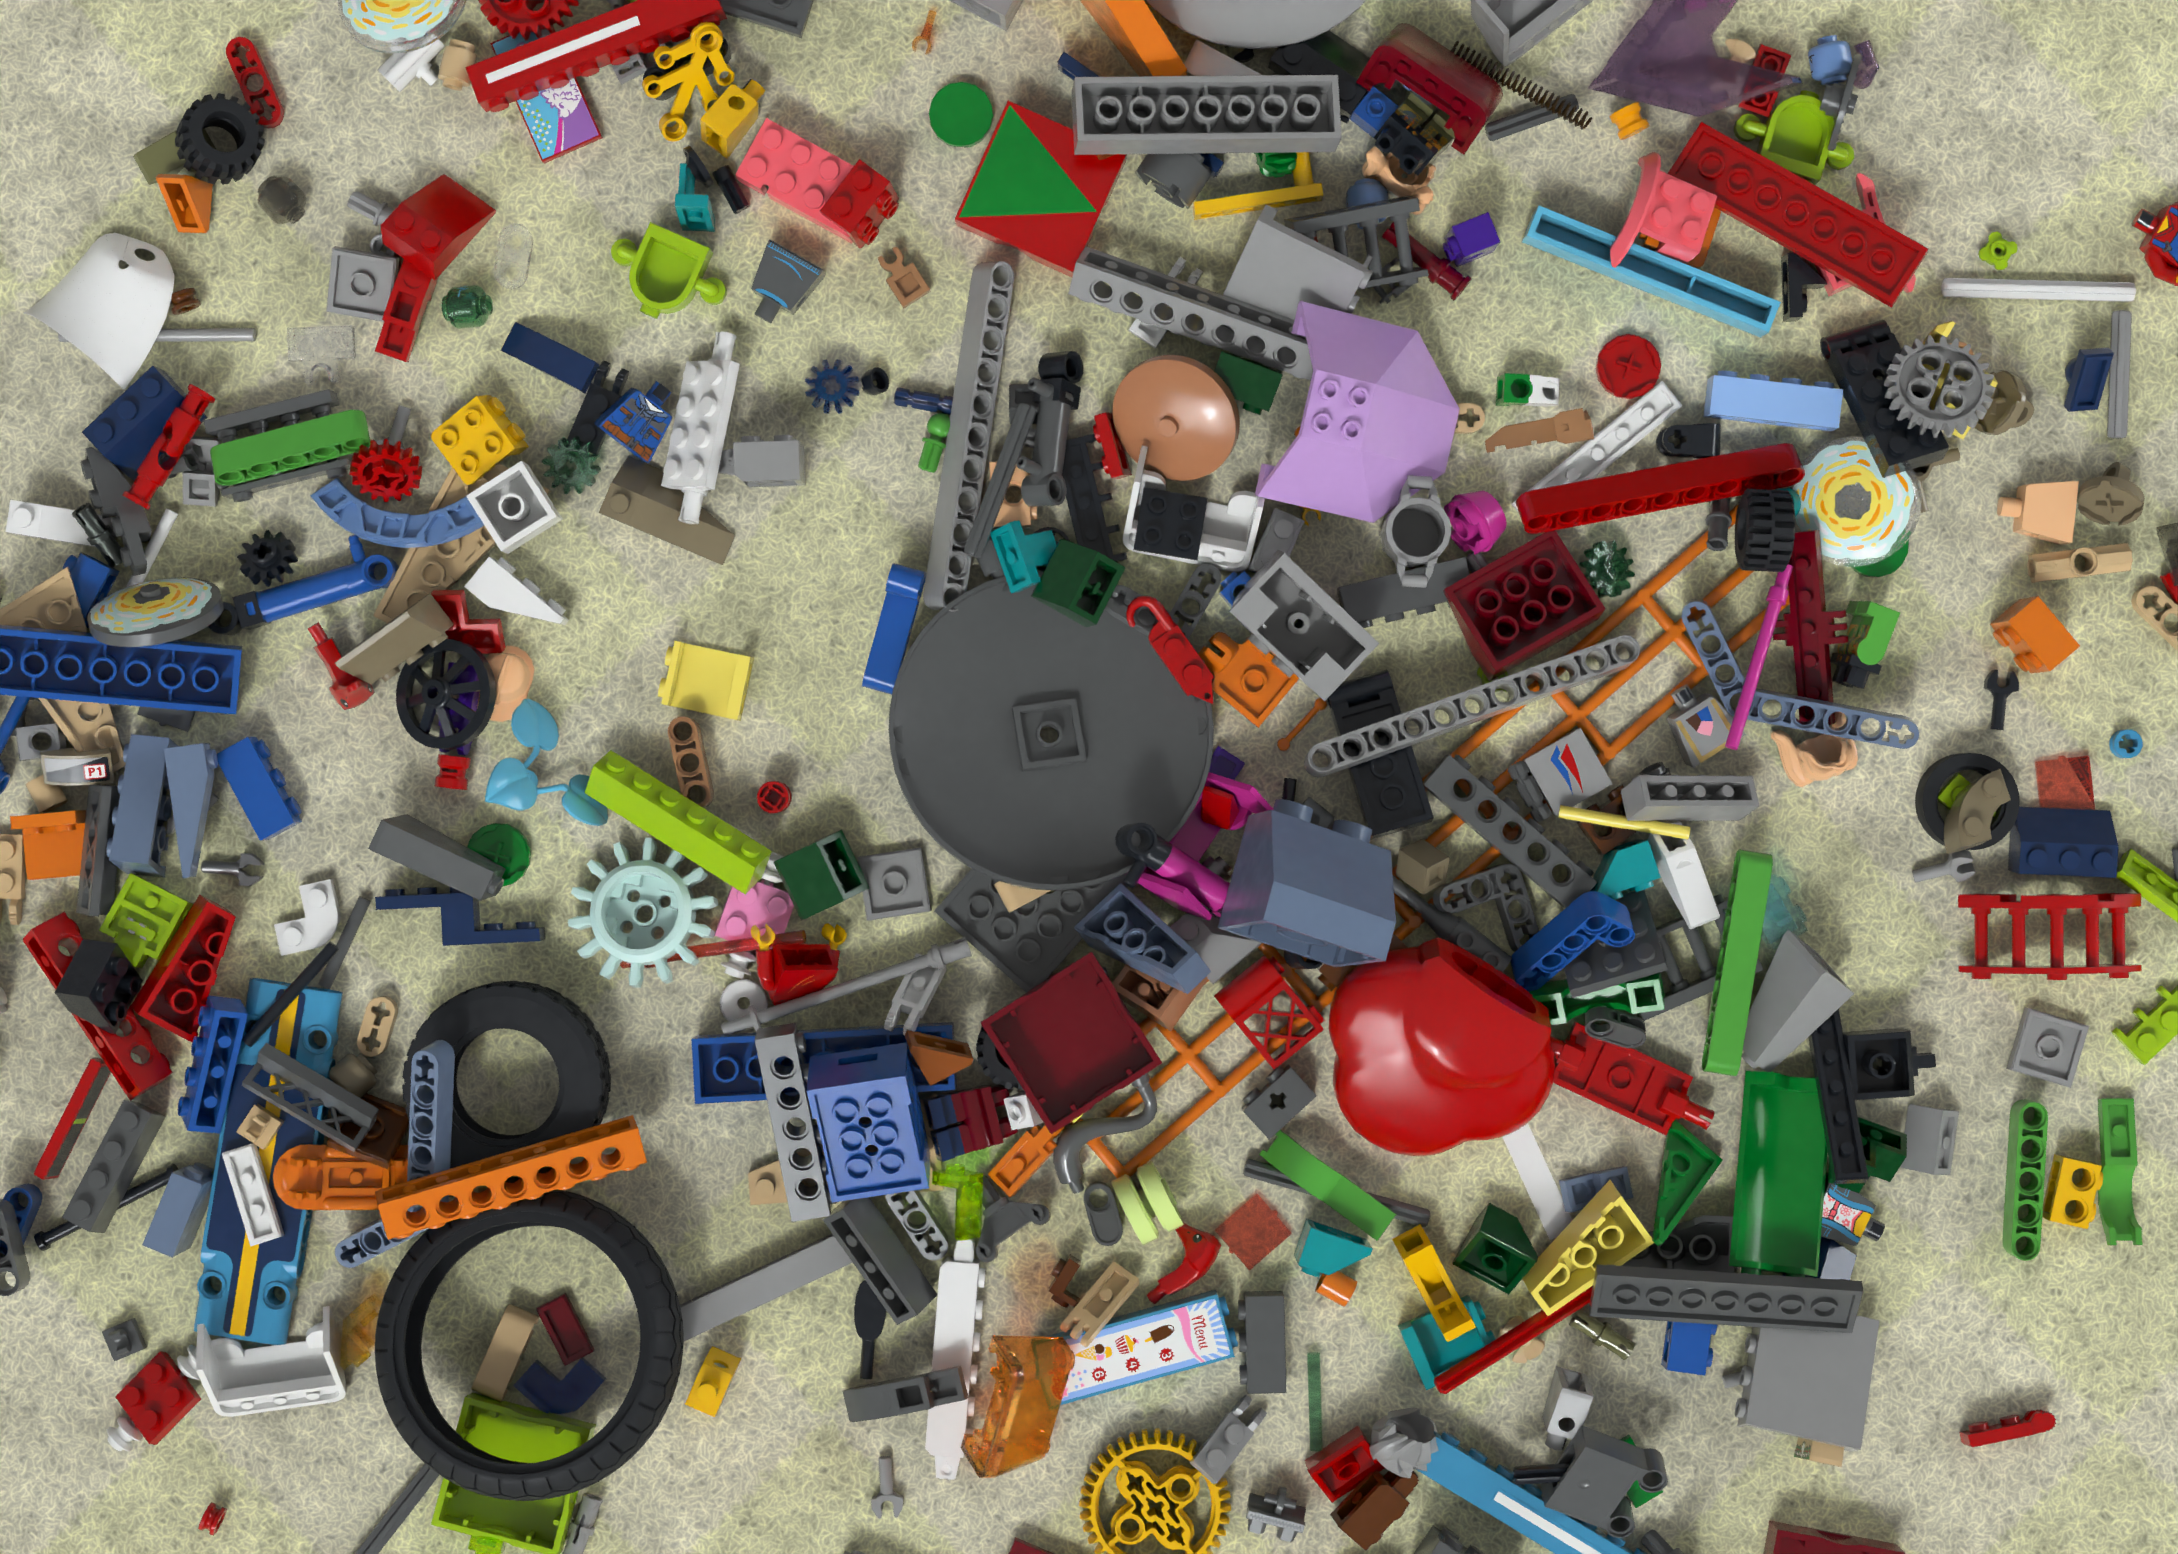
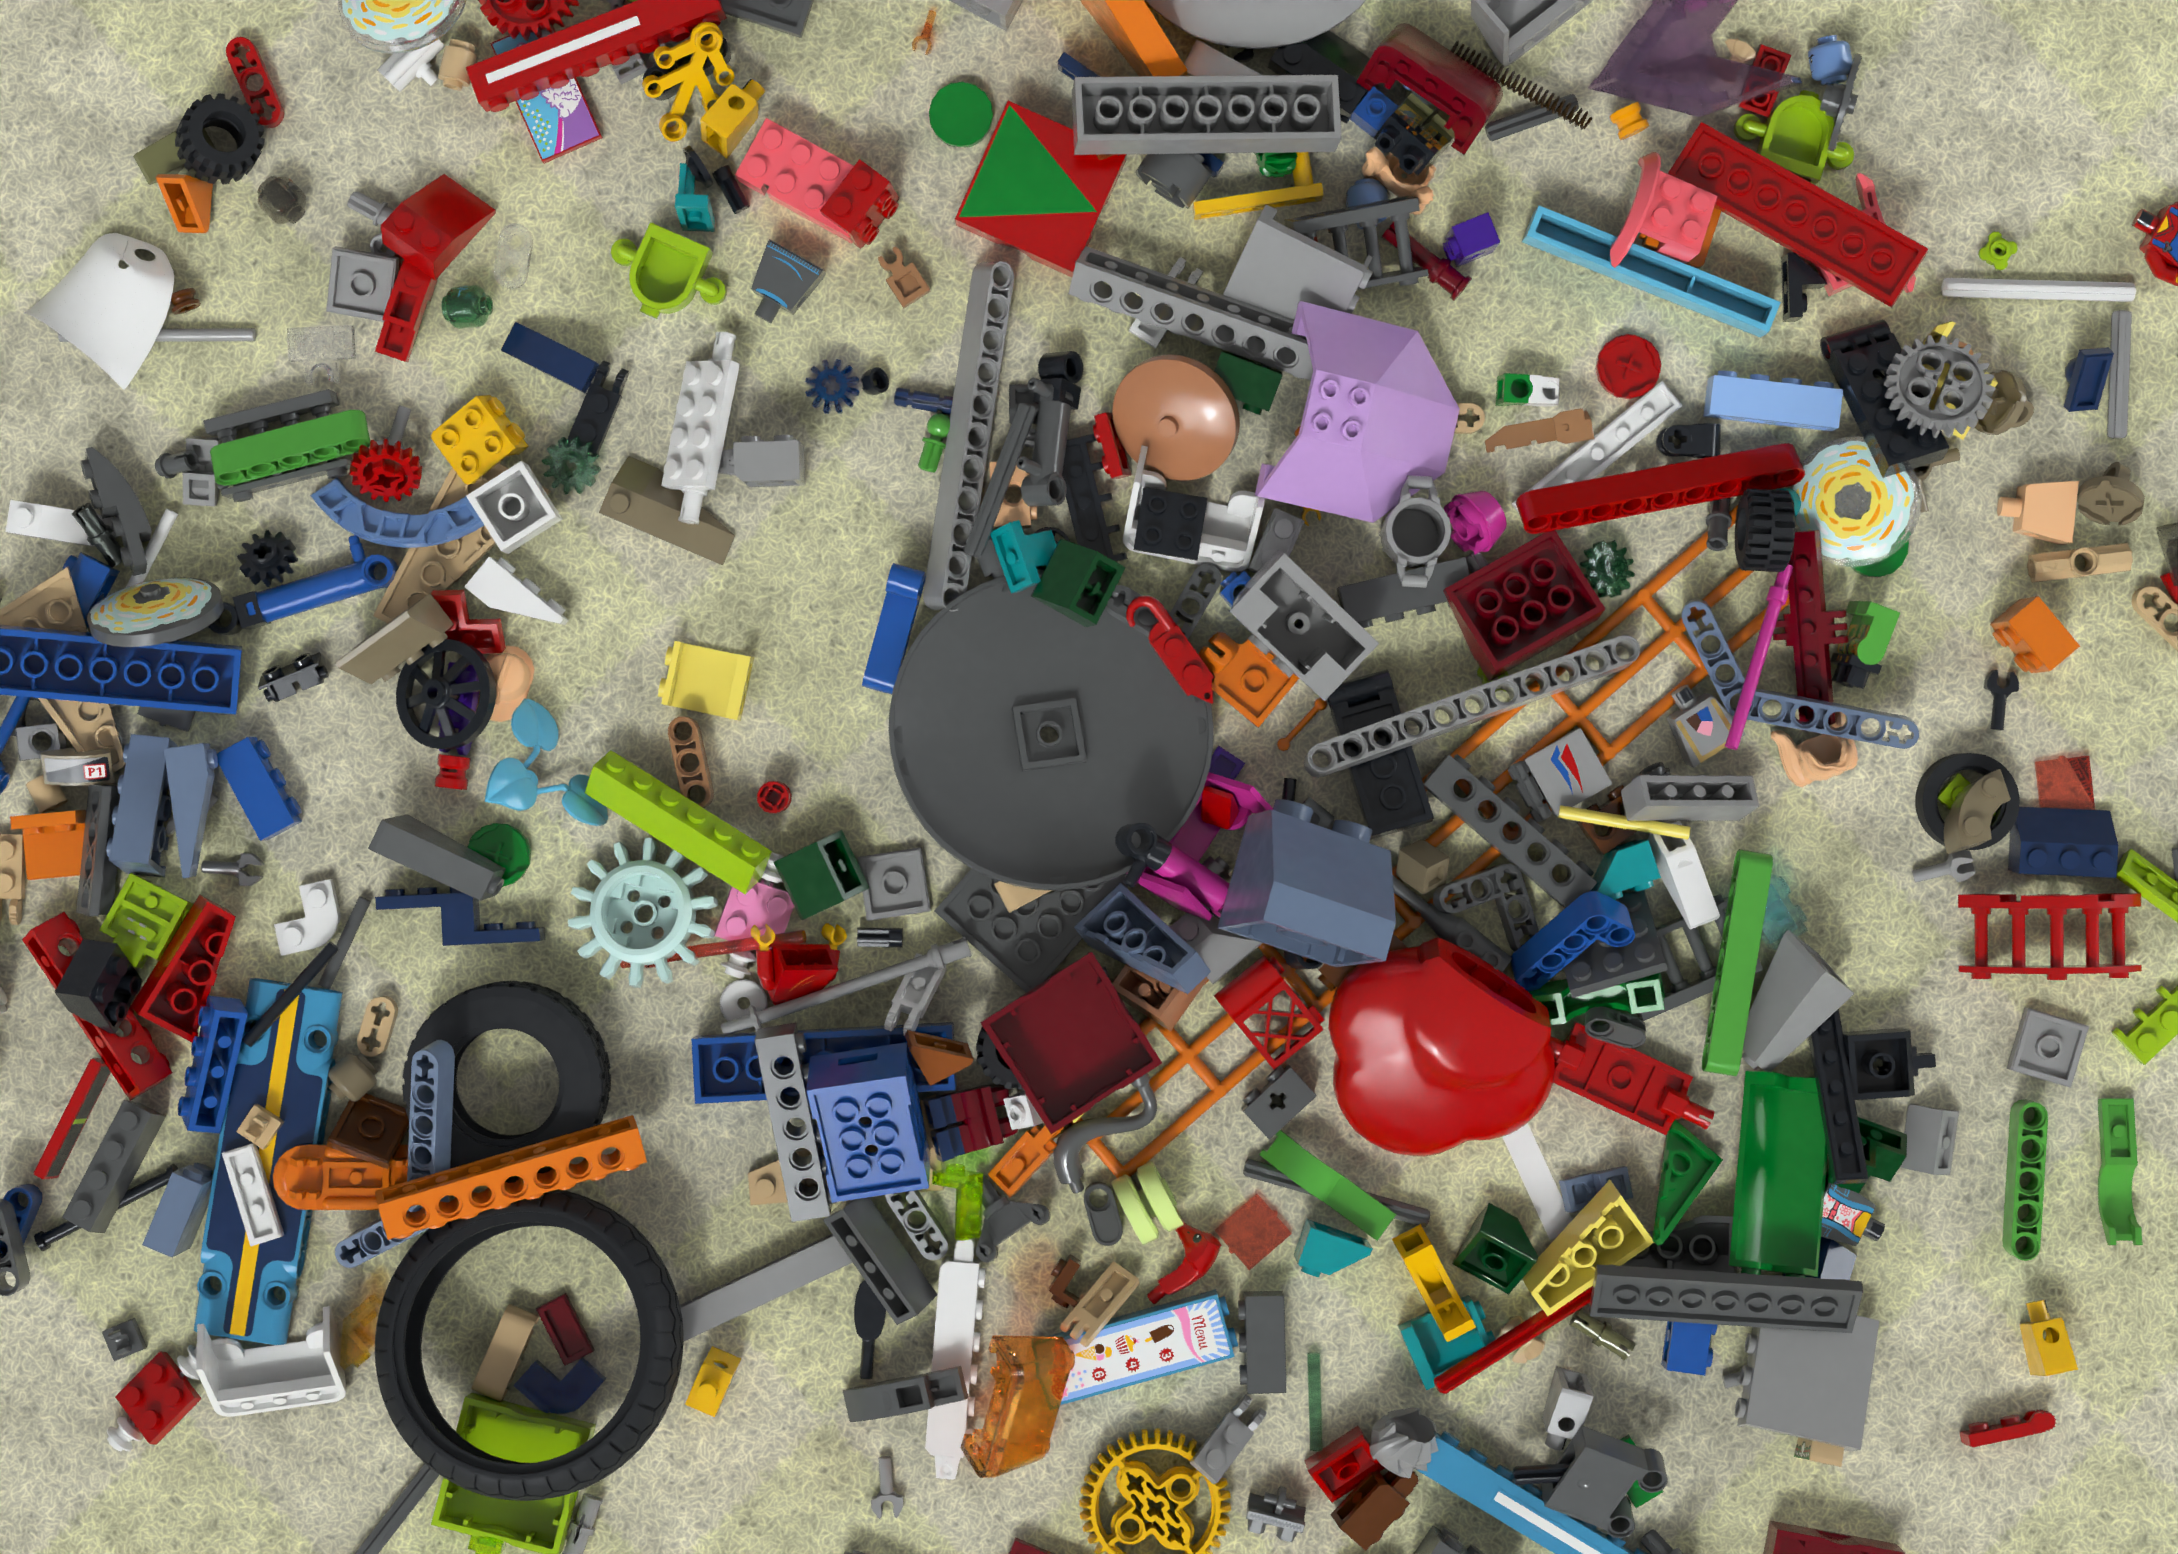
dark blue slope [82,366,208,481] -> none
red piece [122,384,216,510] -> none
red bush [198,1502,227,1536] -> none
dark grey fence [242,1043,379,1152] -> none
red animal [308,622,375,710] -> none
torso [594,381,672,463] -> none
orange beam [1315,1271,1357,1307] -> none
dark grey piece [1369,257,1412,304] -> none
clear purple arm [1853,40,1879,89] -> none
yellow brick [2042,1154,2103,1229] -> none
dark azure bush [2109,730,2143,758] -> none
none -> black hinge [258,652,329,702]
none -> black piece [857,927,903,948]
none -> yellow torso [2020,1299,2078,1376]

